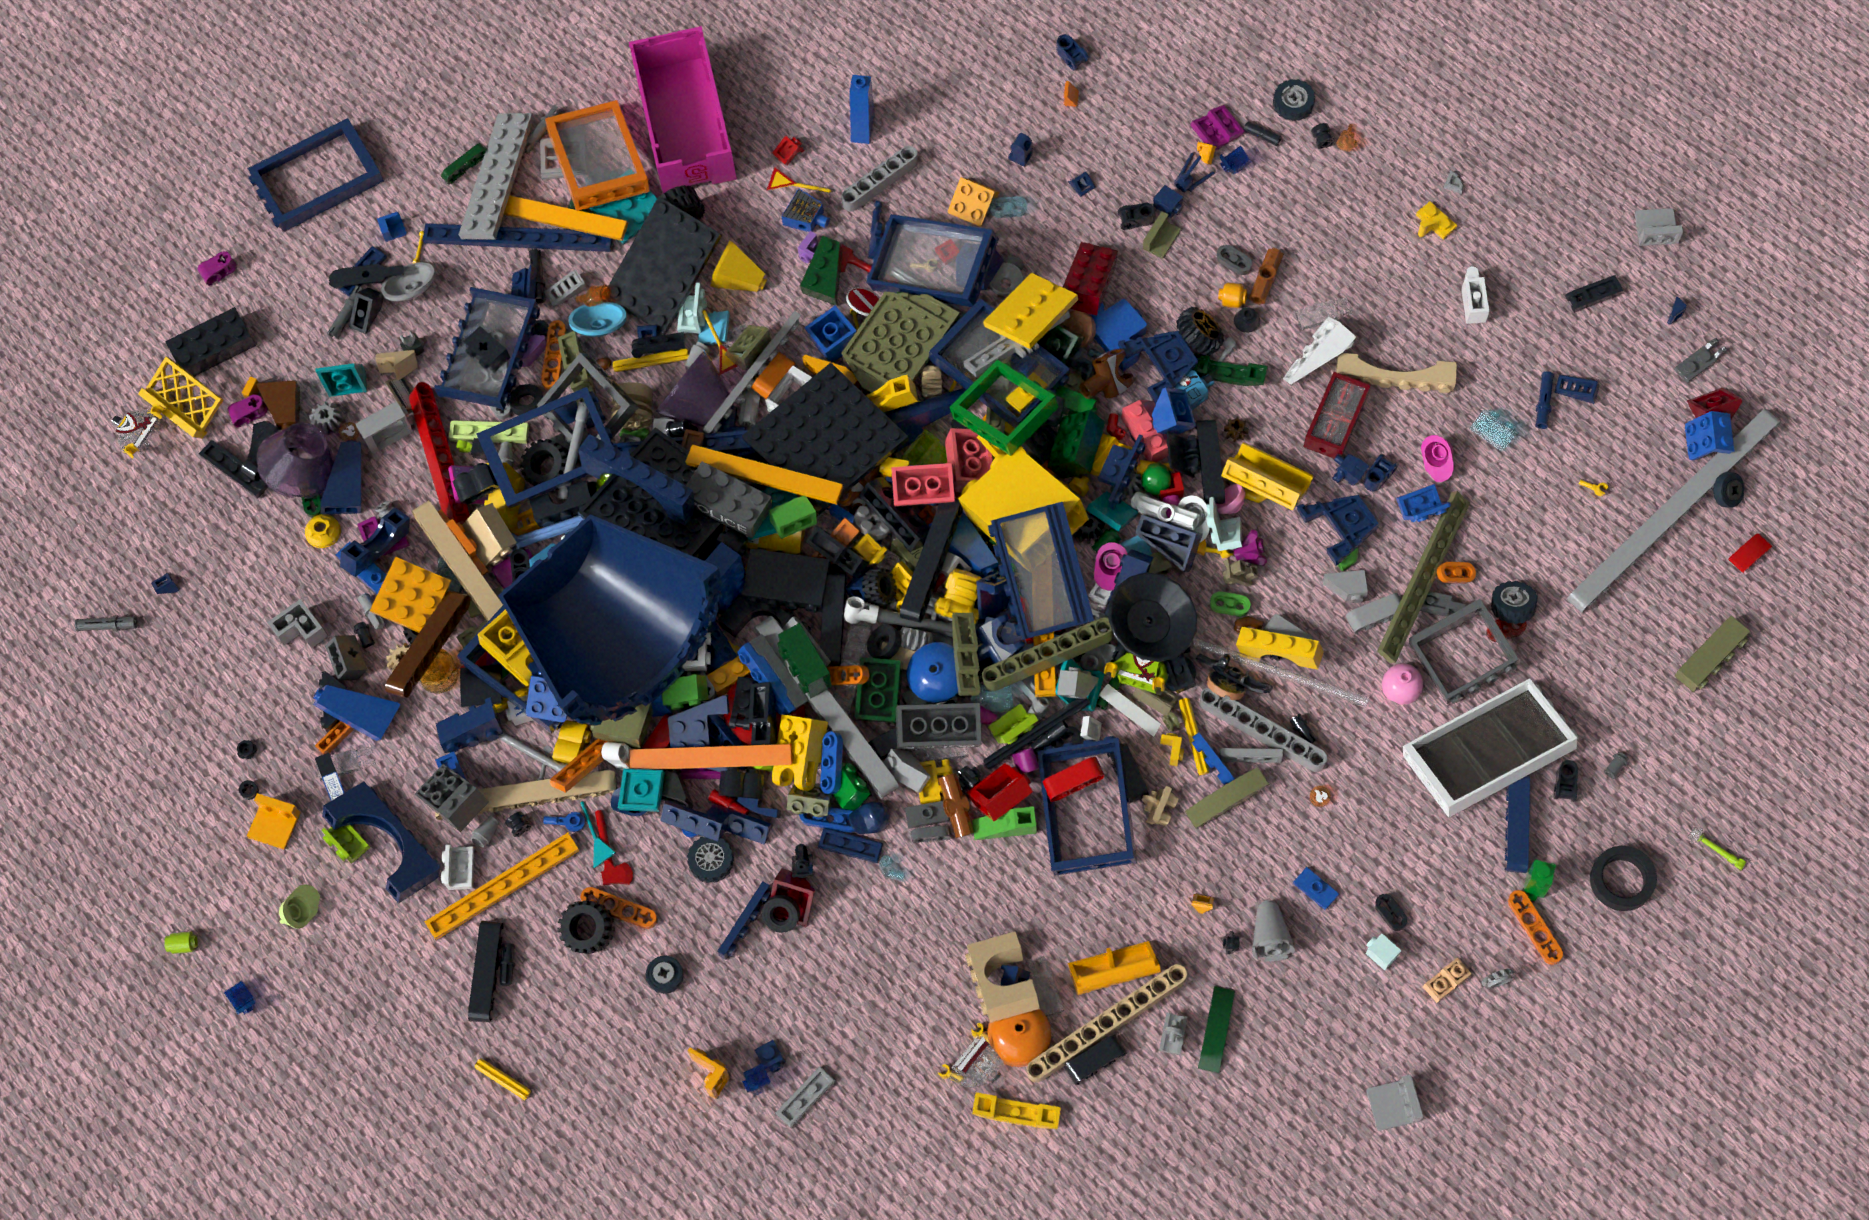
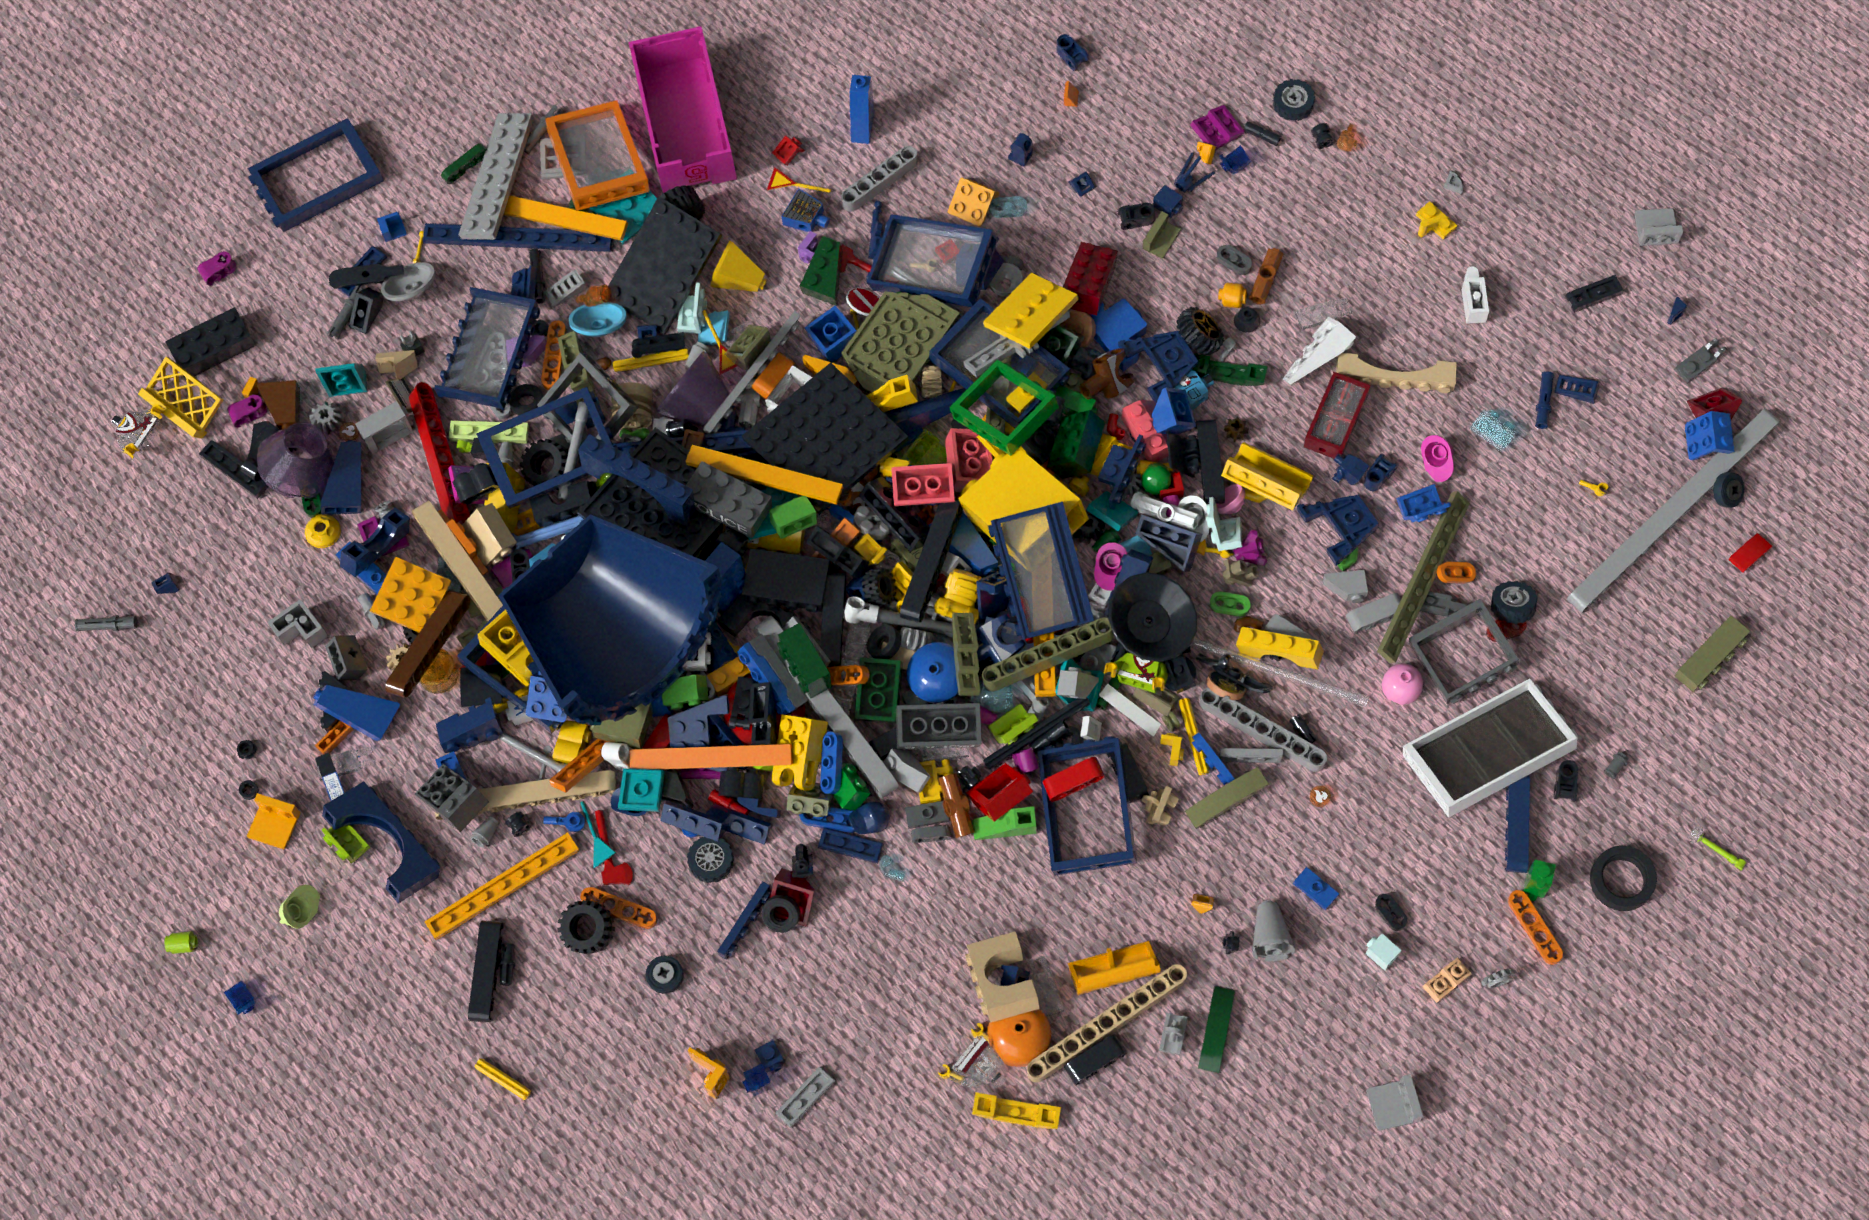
black pin [354,622,375,649] -> none
white bracket [441,844,474,890] -> none
black brick [463,326,511,373] -> none

